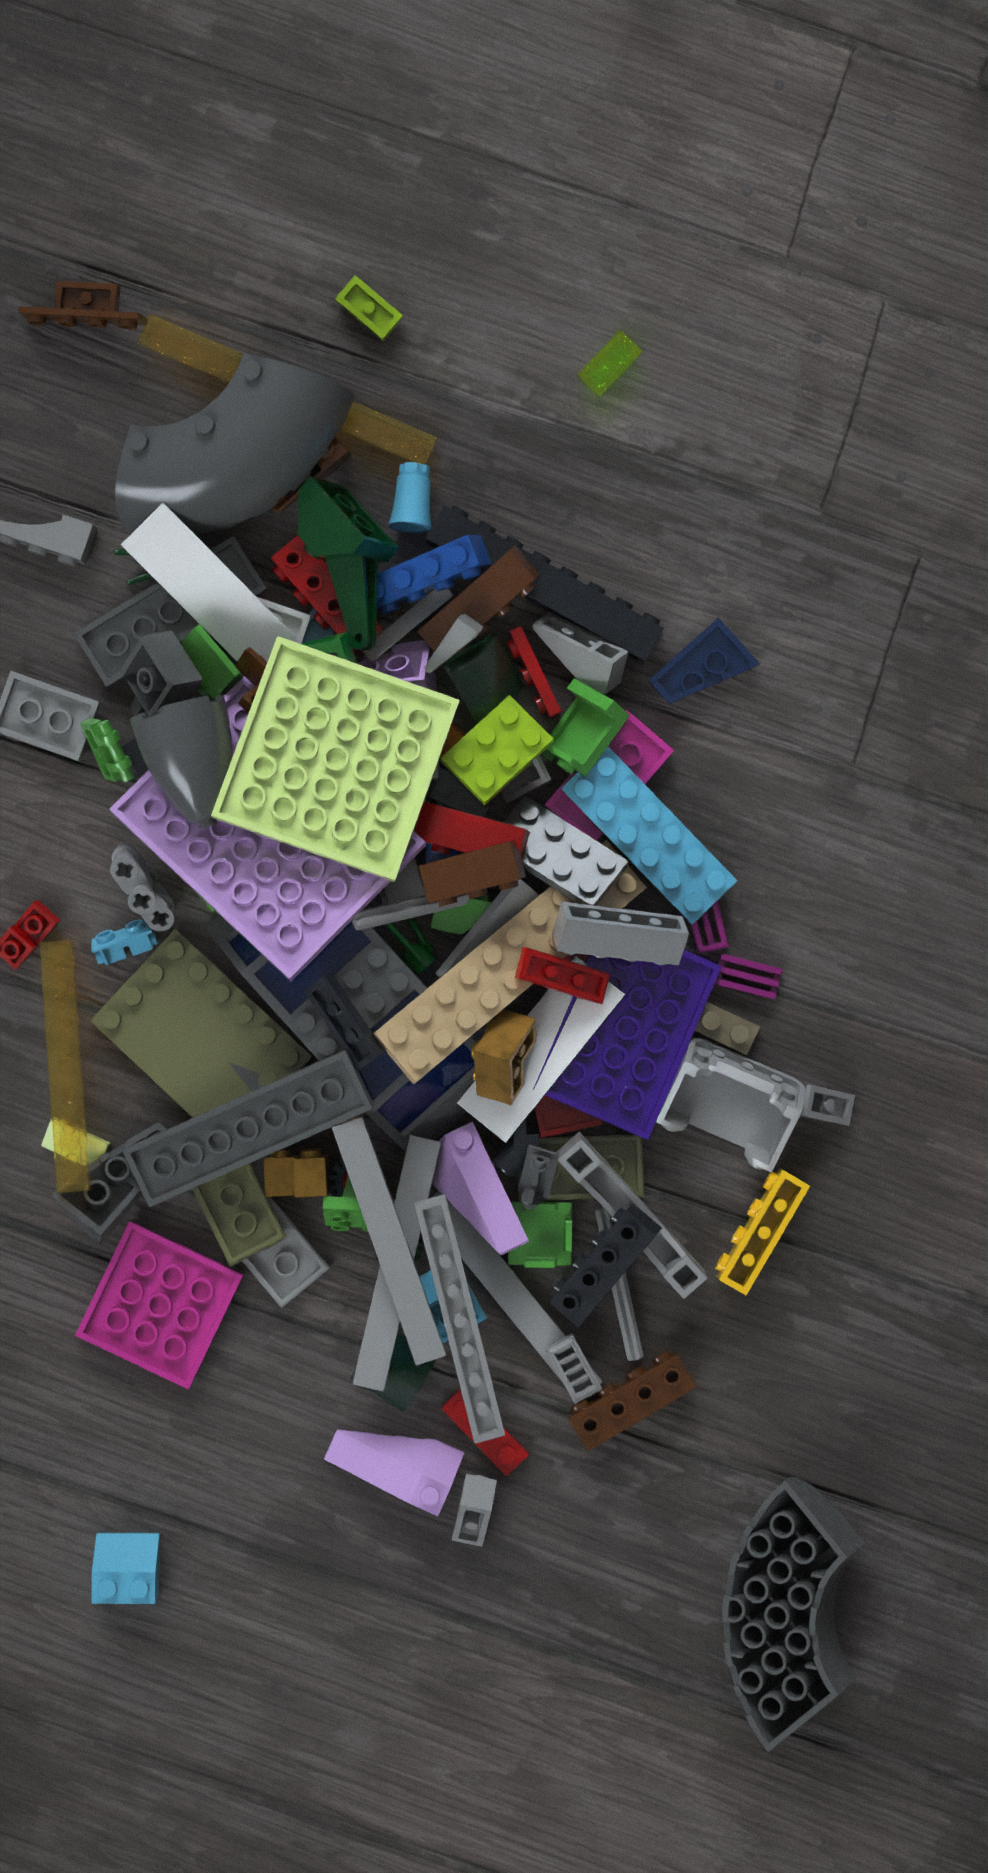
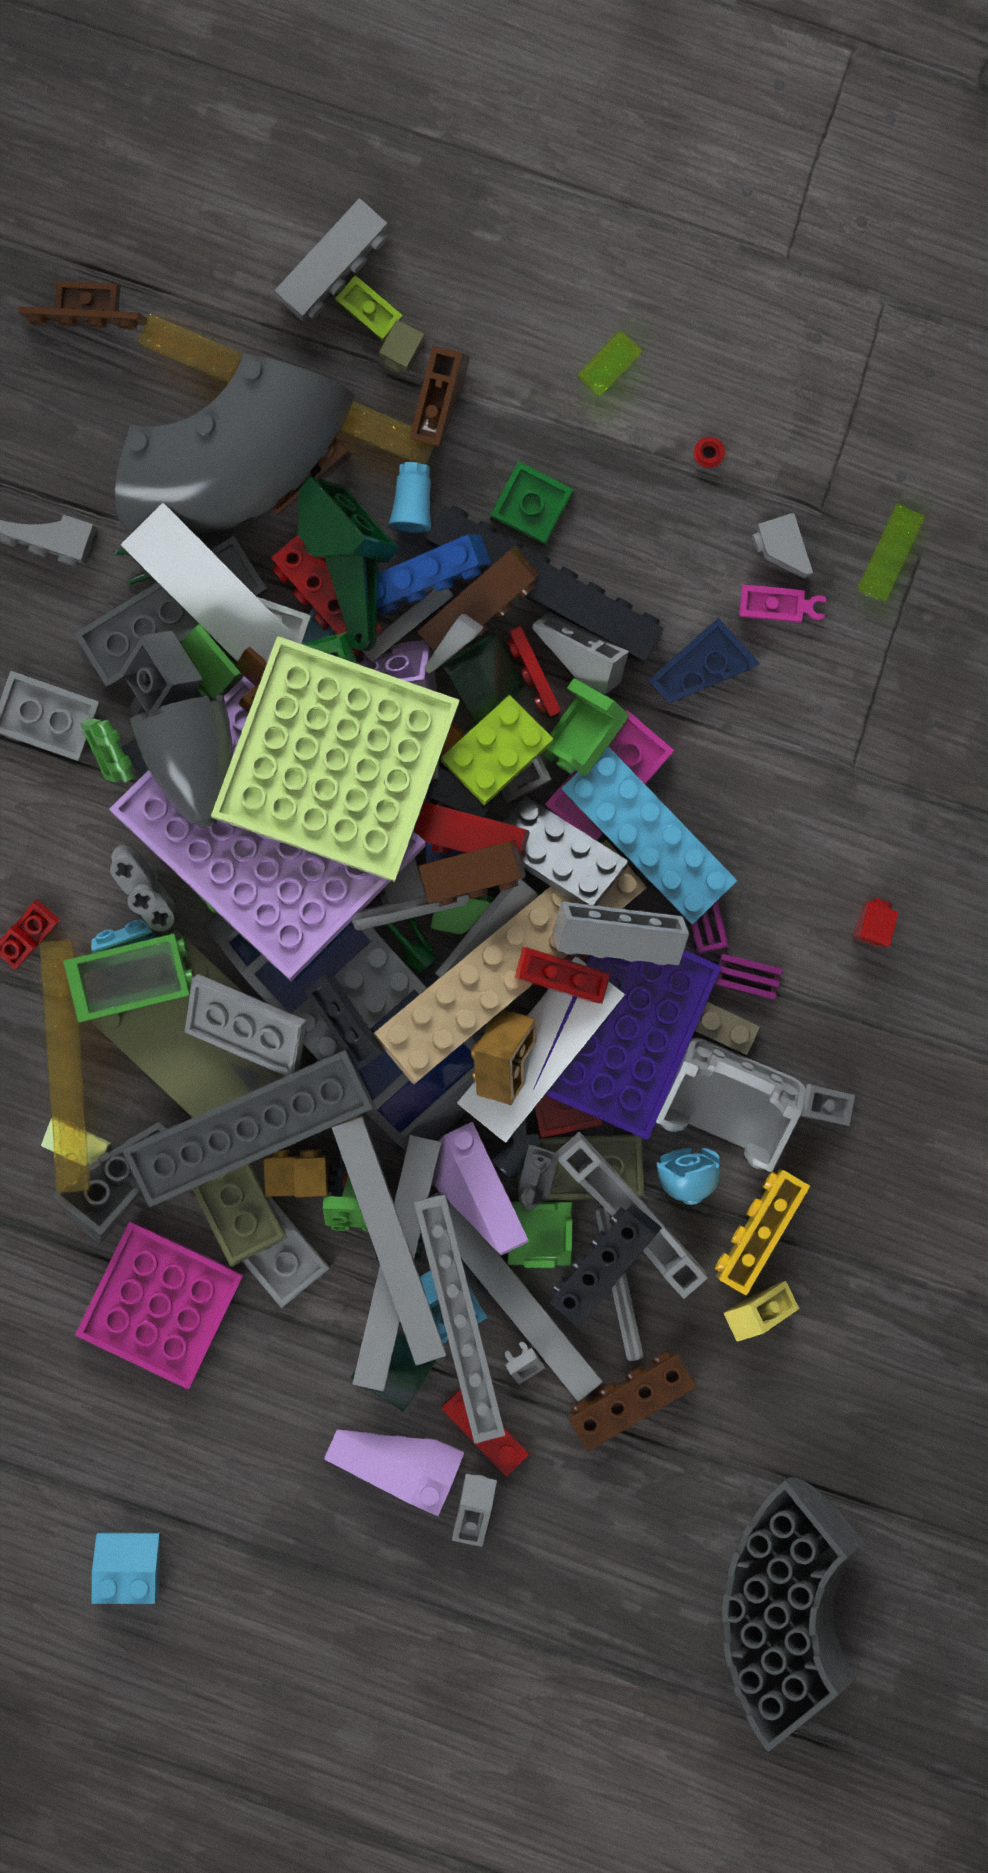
light grey slope [545,1333,602,1404] -> none
none -> clear piece [63,933,194,1023]
none -> light grey tile [185,974,307,1076]
none -> light grey brick [274,198,389,323]
none -> olive brick [379,320,425,374]
none -> reddish brown slope [409,346,470,447]
none -> green tile [490,461,574,546]
none -> light grey tile [505,1342,545,1384]
none -> medium azure cylinder [657,1148,721,1205]
none -> red plate [693,436,725,468]
none -> light yellow slope [724,1281,799,1342]
none -> dark pink plate [739,584,826,623]
none -> light grey slope [752,513,813,579]
none -> red slope [851,898,898,948]
none -> clear neon green plate [856,503,925,603]

